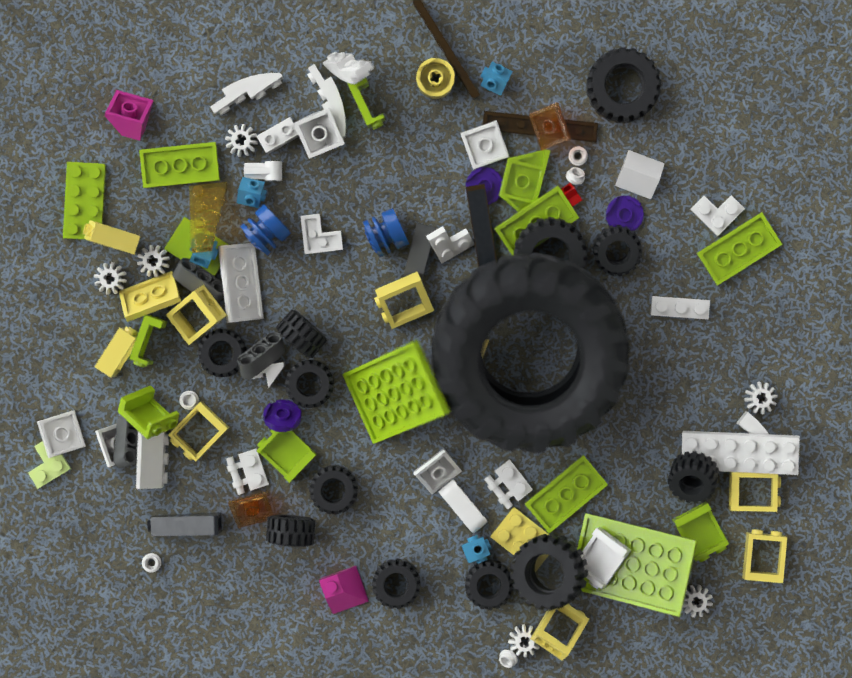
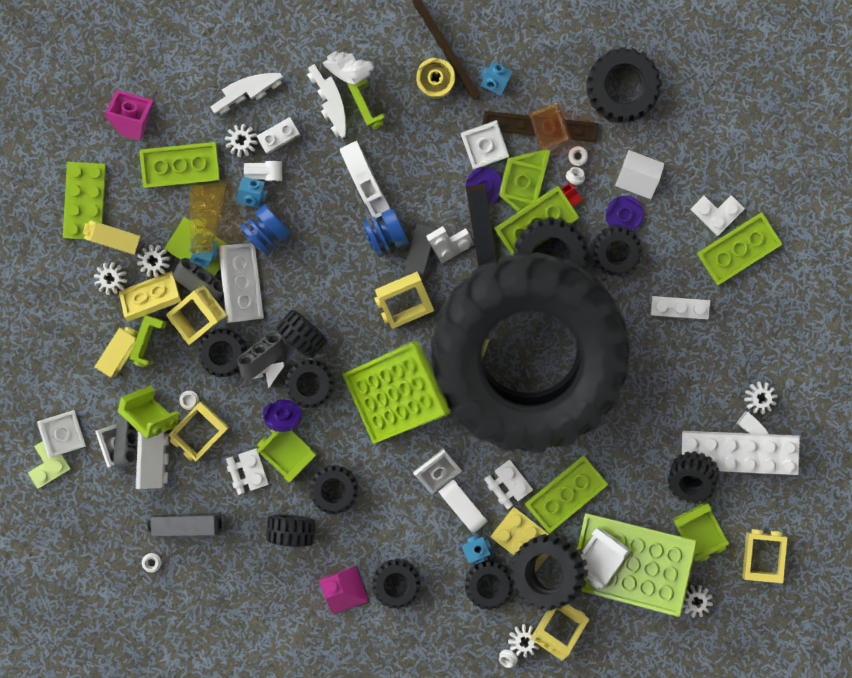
clear orange slope [228,490,274,528] -> none
white slope [294,108,345,159] -> none
white plate [300,214,343,254] -> none
light yellow window [729,472,781,512] -> none
none -> white slope [340,140,391,218]

